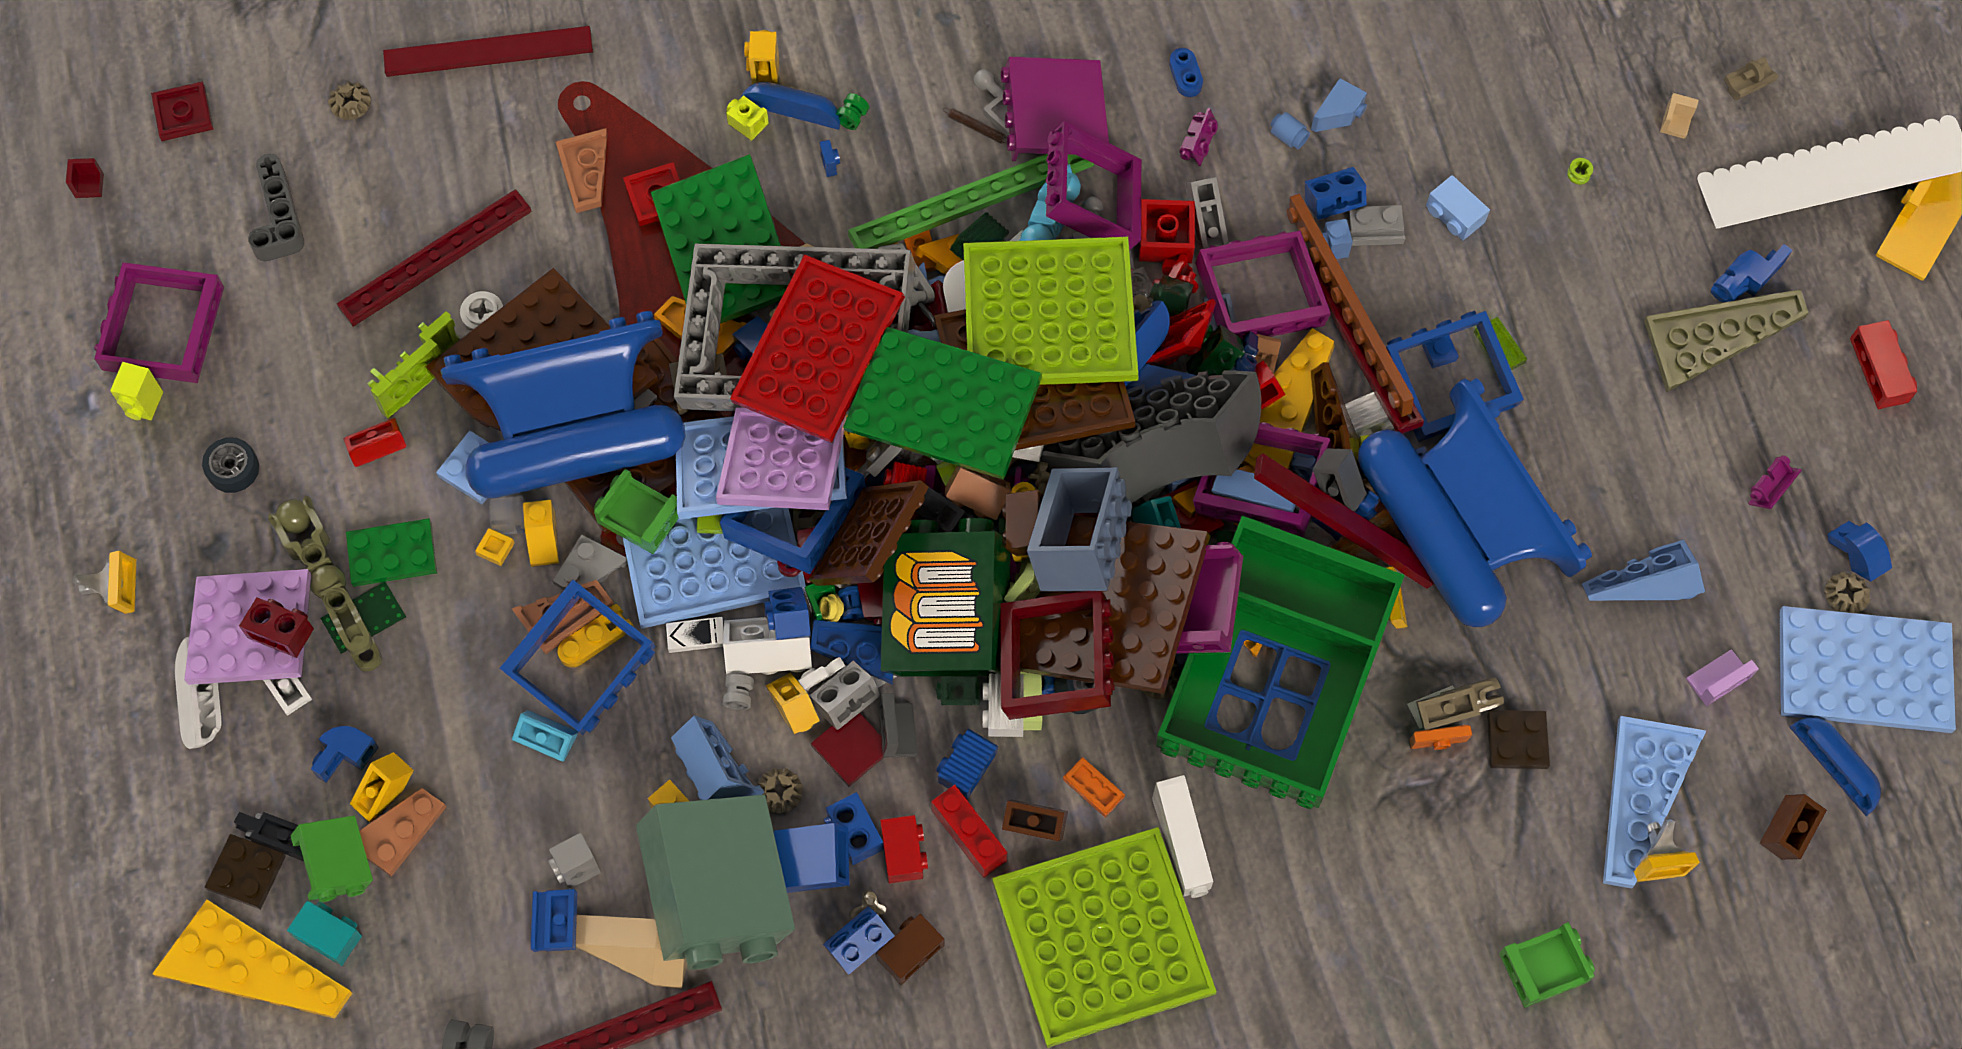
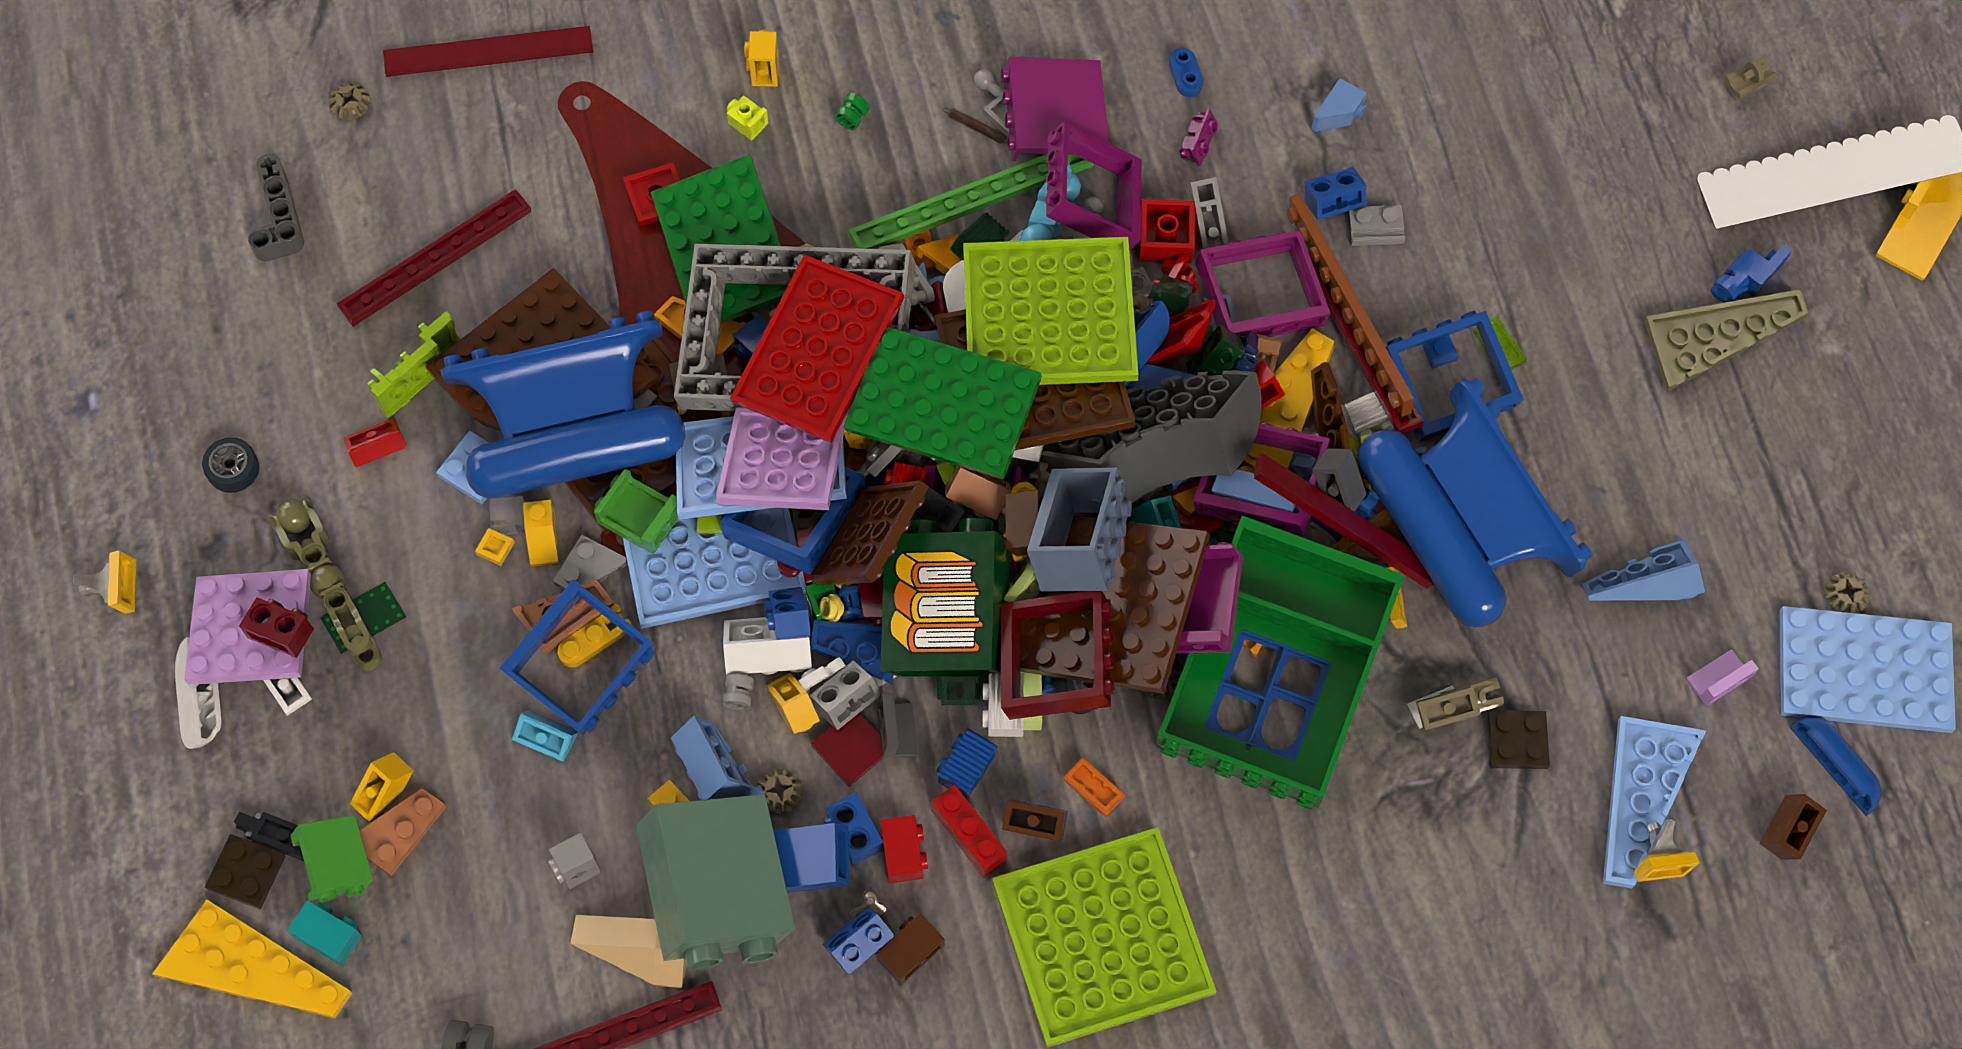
dark red panel [66,158,104,198] -> none
magenta window [94,262,224,383] -> none
neon yellow brick [110,362,163,420] -> none
dark red tile [151,81,214,141] -> none
blue brick [311,726,379,783] -> none
green plate [346,518,437,587] -> none
white gear [460,291,503,330] -> none
blue plate [531,889,578,952] -> none
nougat wing [556,128,608,213] -> none
white tile [666,617,724,653] -> none
blue brick [740,81,840,130] -> none
blue plate [819,140,840,177] -> none
white slope [1152,775,1213,898] -> none
medium blue brick [1270,112,1310,150] -> none
medium blue brick [1322,219,1353,259] -> none
orange plate [1409,725,1472,750] -> none
light blue brick [1426,175,1490,241] -> none
bright green panel [1499,922,1595,1008] -> none
lime bush [1567,158,1593,185] -> none
tan panel [1660,93,1699,139] -> none
magenta hinge [1748,455,1802,509] -> none
blue brick [1827,521,1892,582] -> none
brick [1850,320,1917,409] -> none

